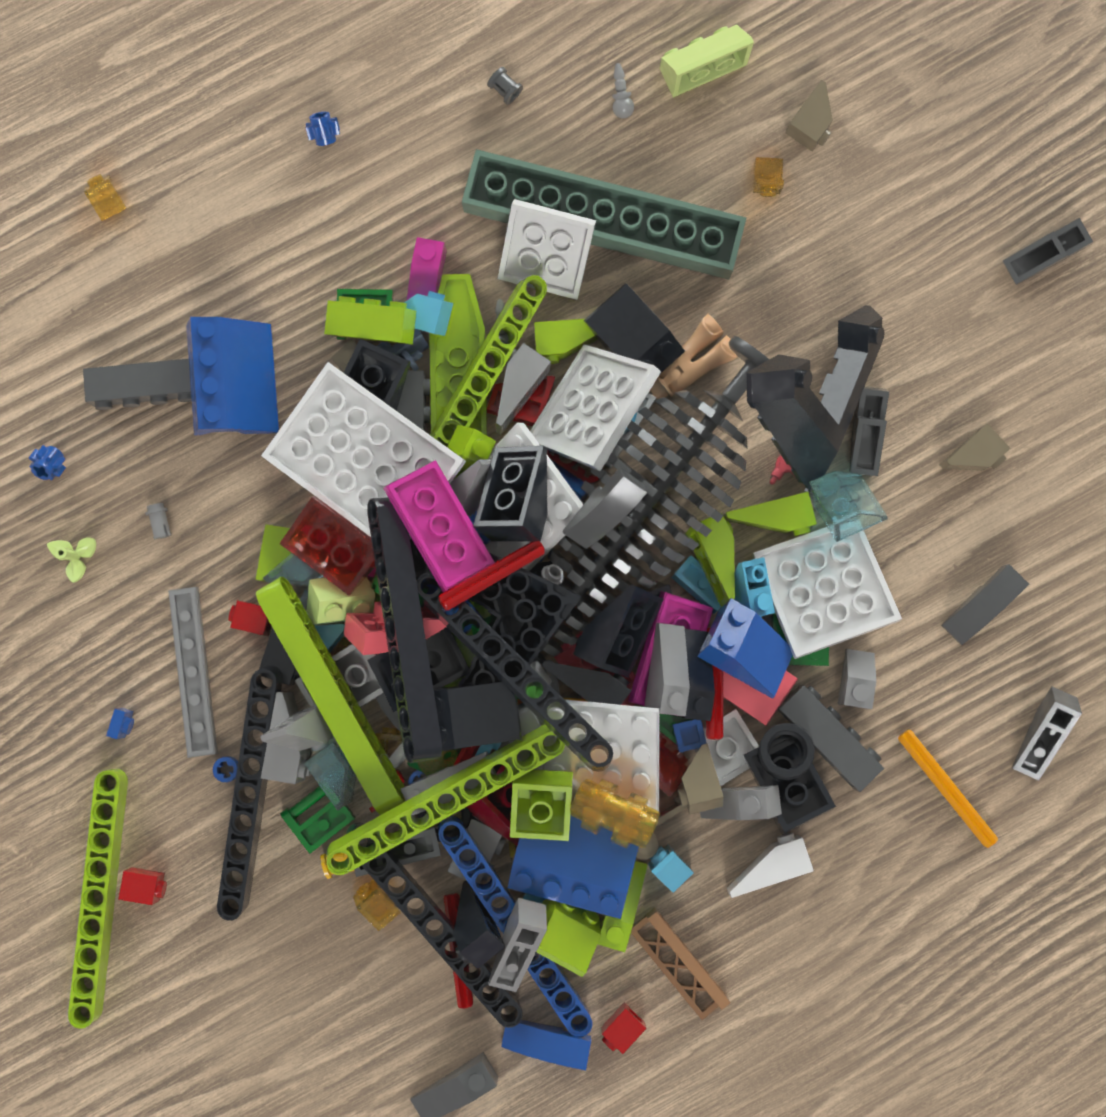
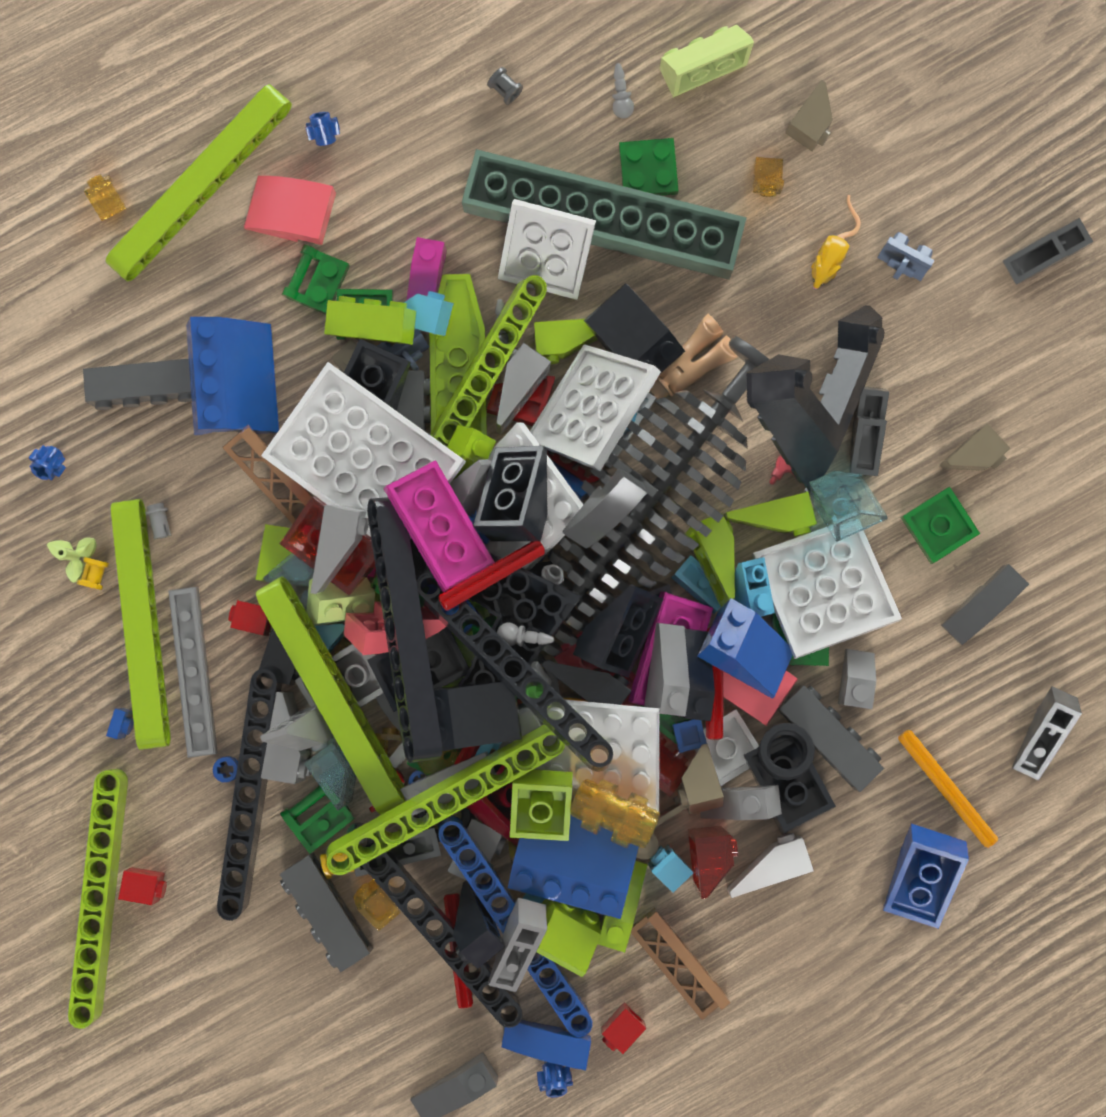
none -> yellow bush [77,557,109,590]
none -> lime beam [105,84,292,282]
none -> lime beam [111,499,171,750]
none -> medium nougat fence [222,425,324,529]
none -> coral slope [244,176,336,245]
none -> dark grey brick [280,852,373,973]
none -> green plate [282,244,350,315]
none -> light grey slope [310,504,369,594]
none -> light grey bar [497,623,554,647]
none -> blue gear [537,1062,573,1098]
none -> green plate [619,138,679,196]
none -> clear red slope [688,826,738,899]
none -> yellow animal [811,195,861,289]
none -> sand blue hips [877,232,934,281]
none -> blue slope [883,824,969,929]
none -> green plate [900,487,981,564]

